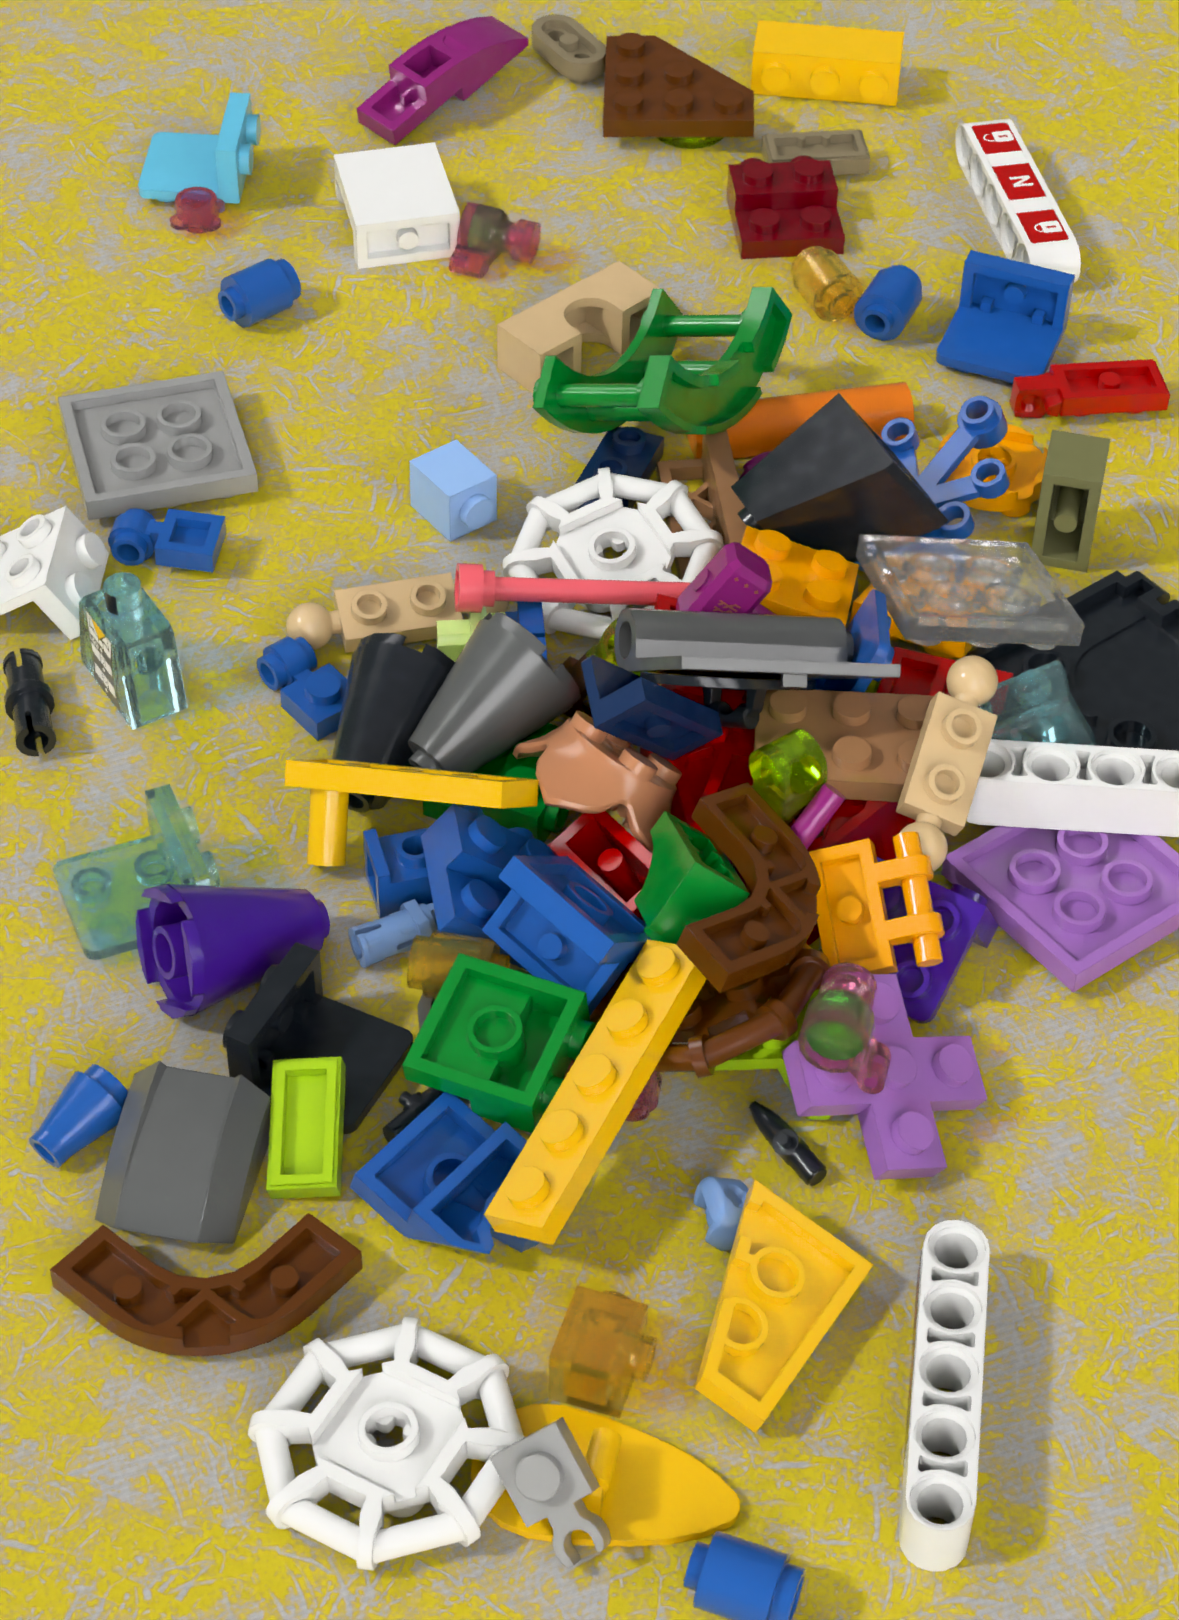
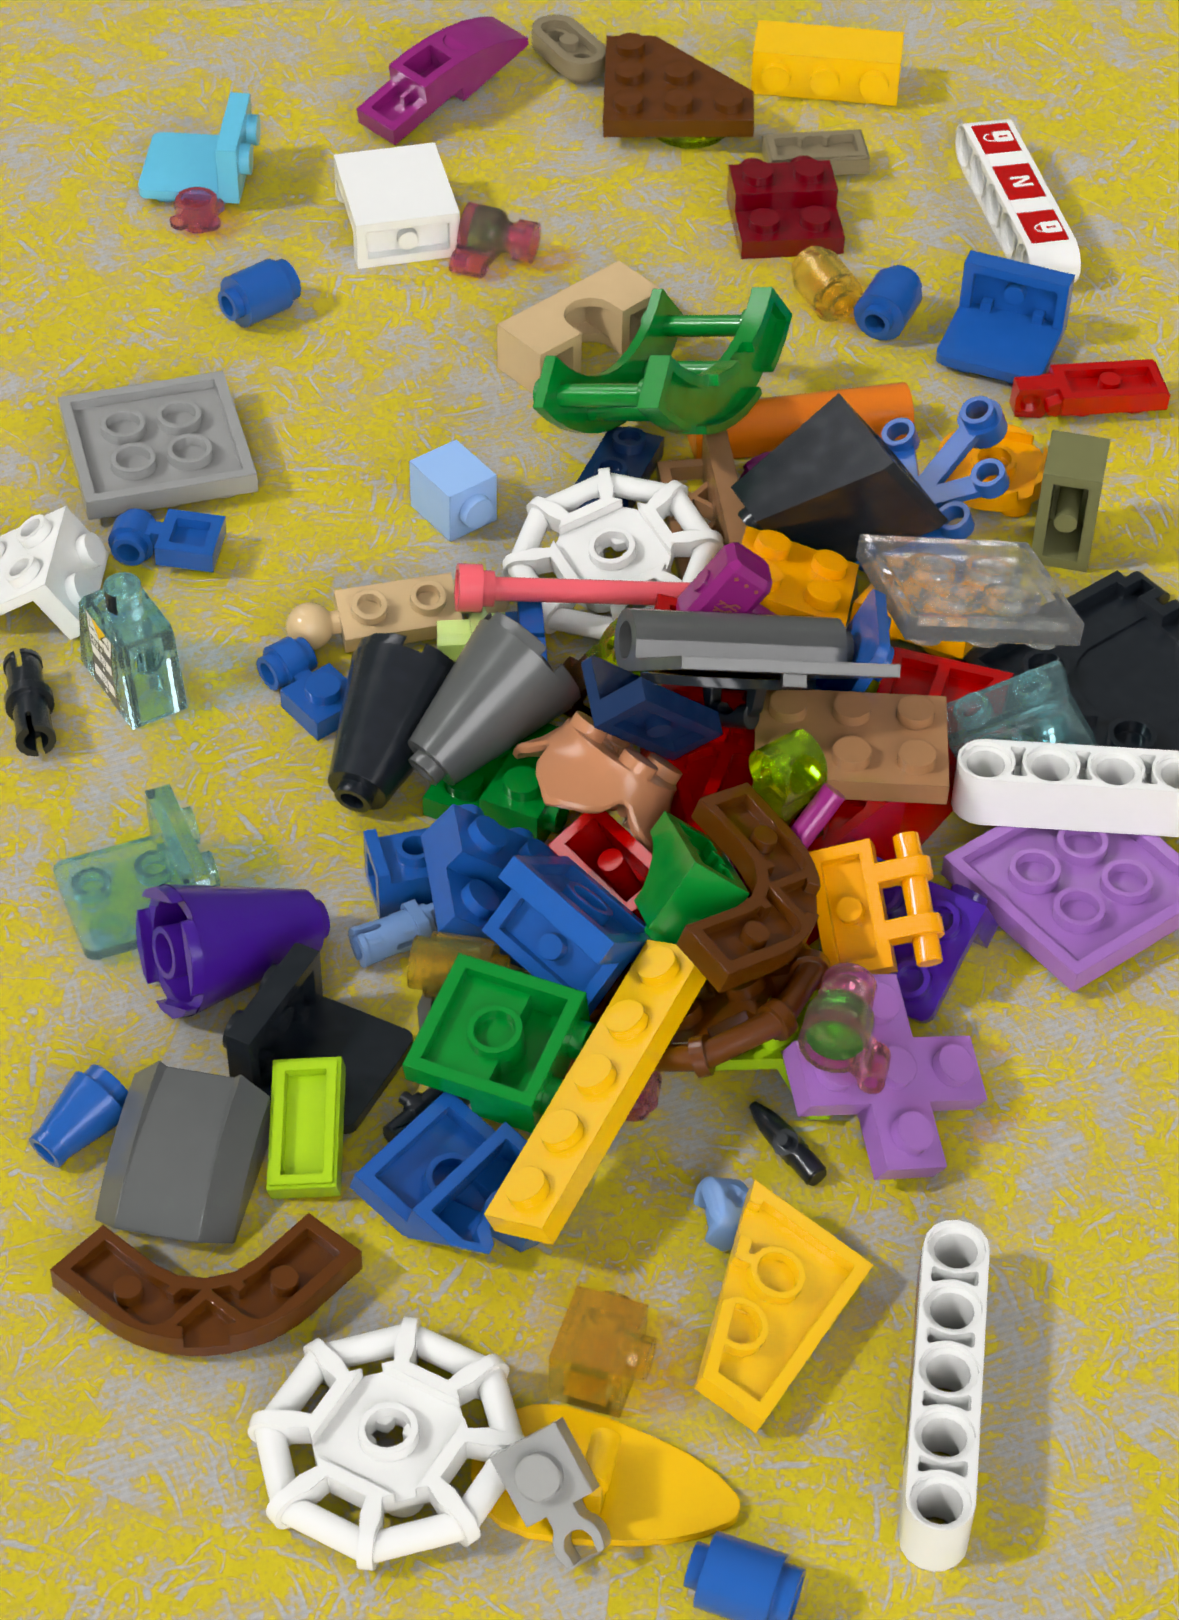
yellow piece [284,758,539,866] -> none
tan plate [895,655,998,871] -> none

